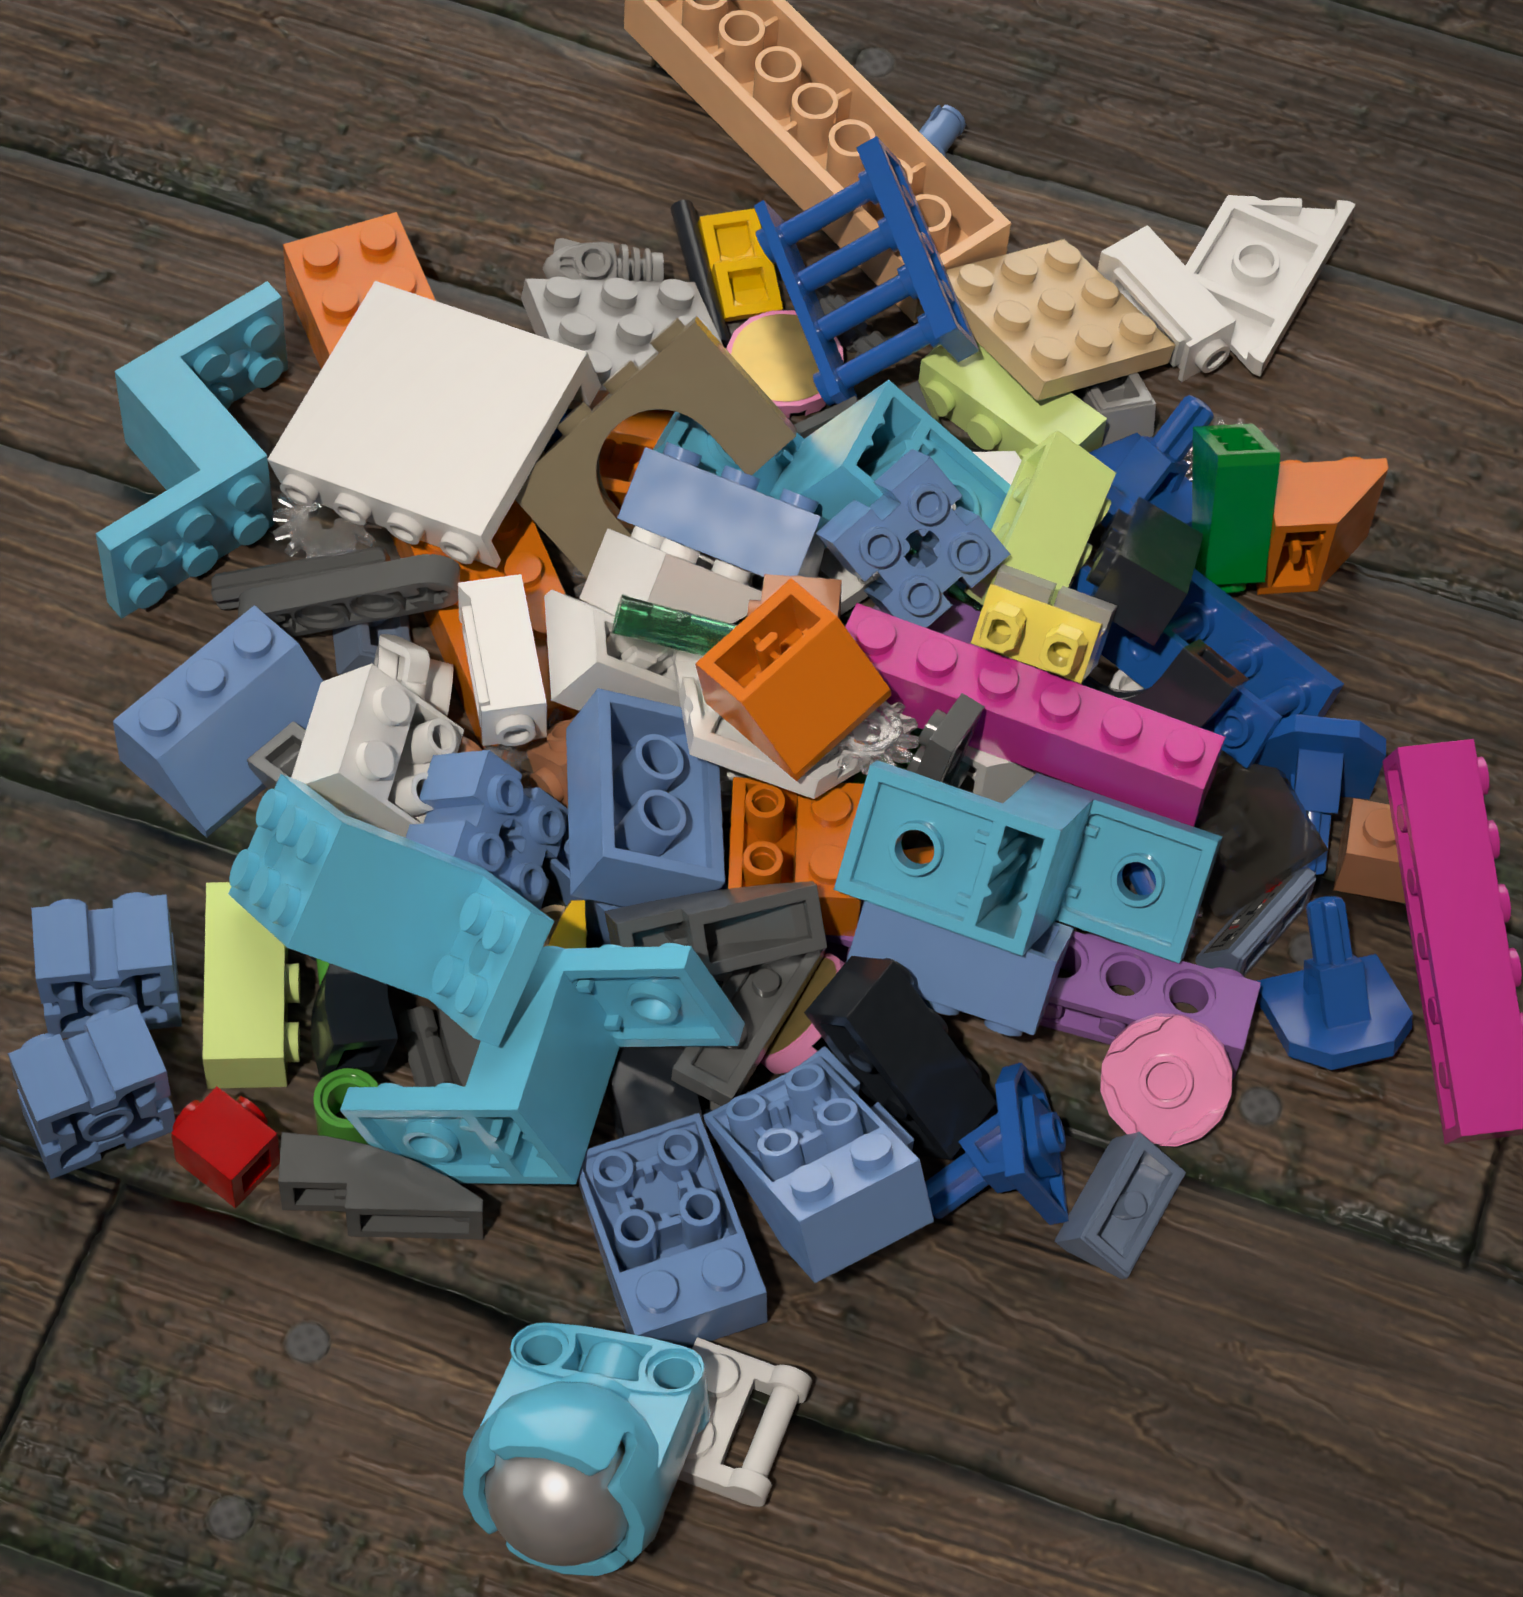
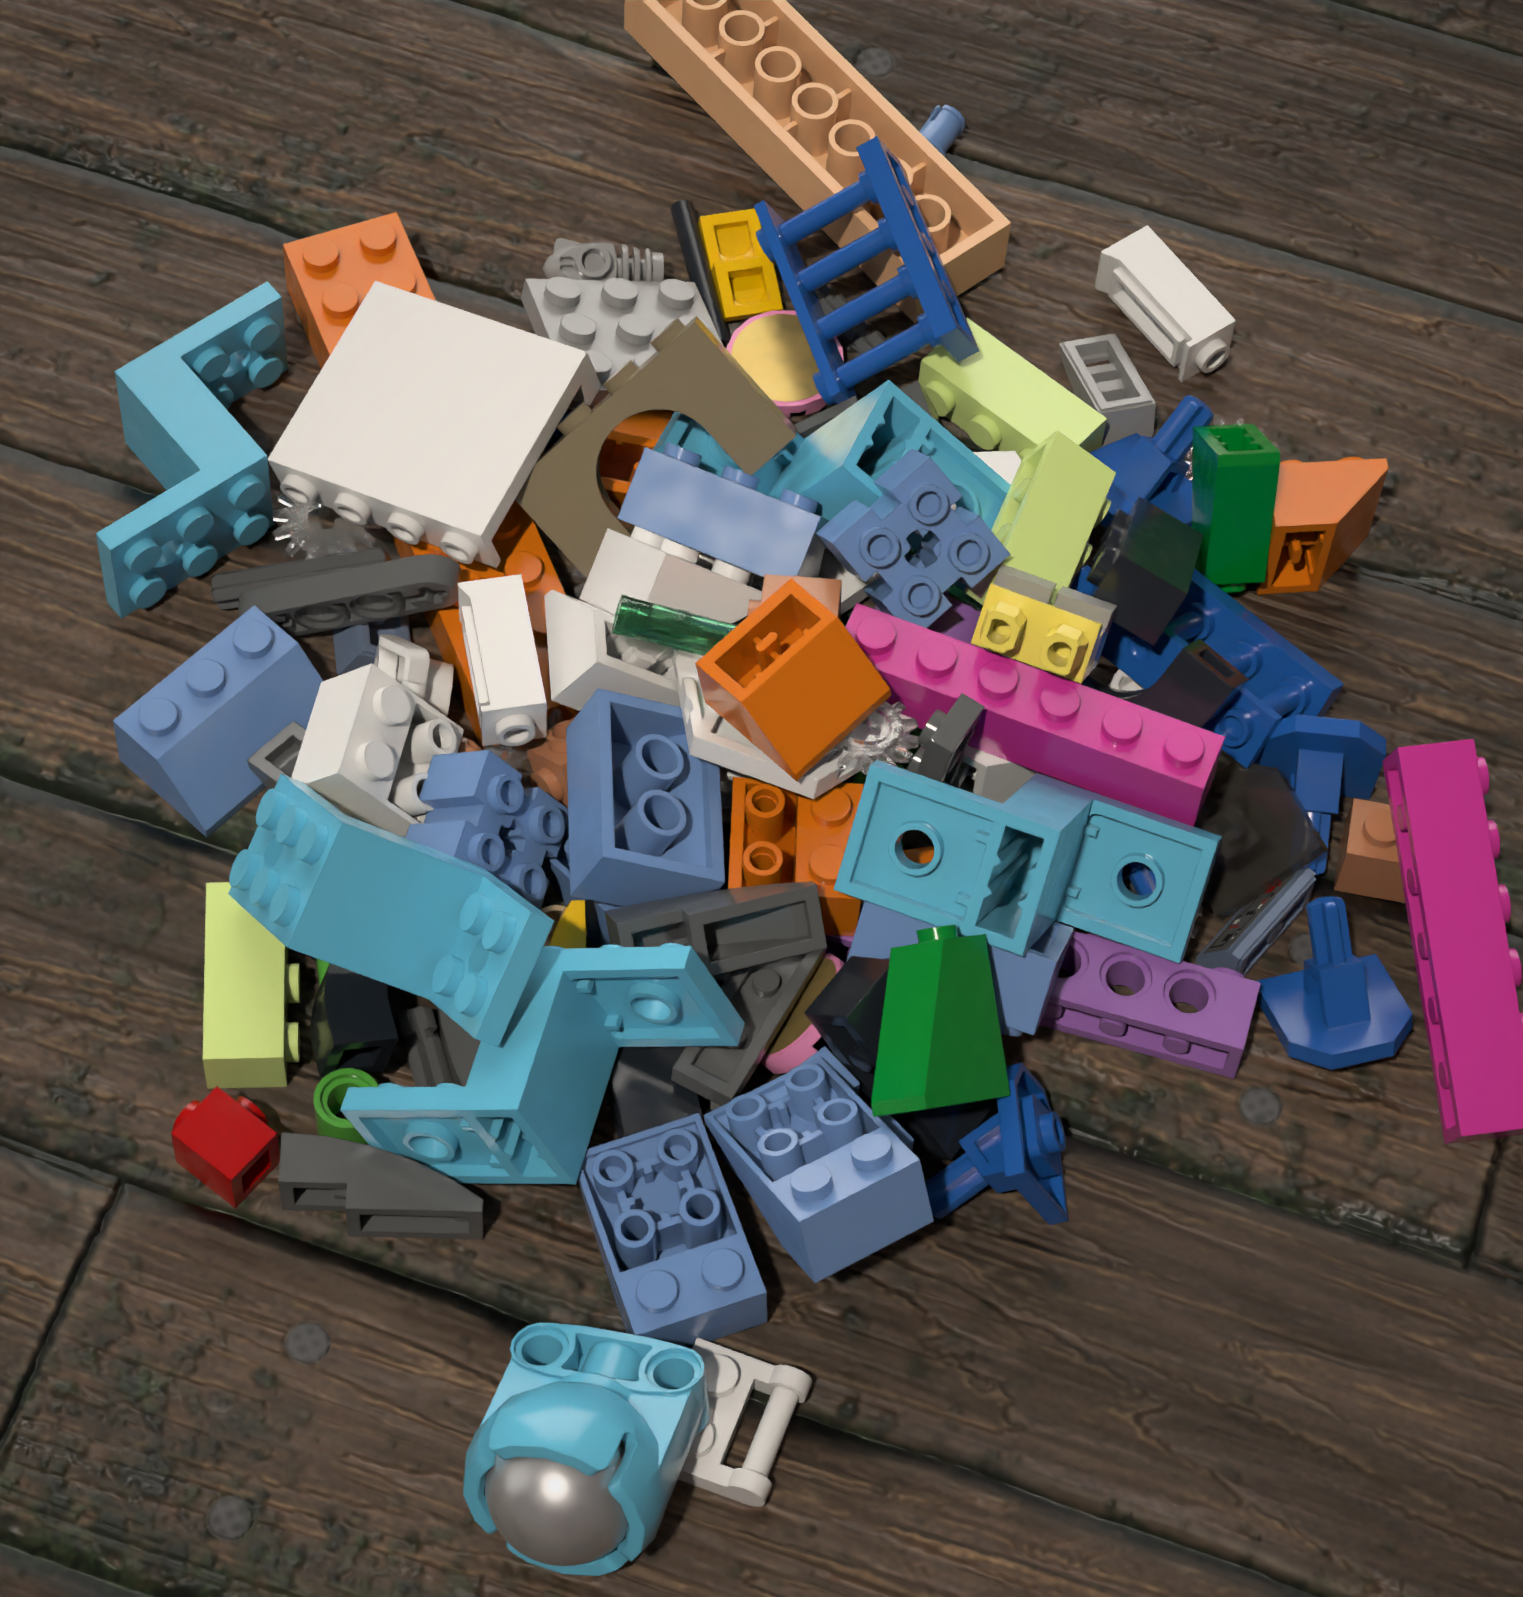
medium blue brick [8,1004,175,1179] -> none
medium blue brick [31,892,182,1039] -> none
tan plate [946,239,1175,401] -> none
sand blue slope [1055,1132,1186,1280] -> none
bright pink tile [1100,1013,1233,1147] -> none
white wing [1186,195,1356,376] -> none
none -> green slope [871,925,1010,1117]

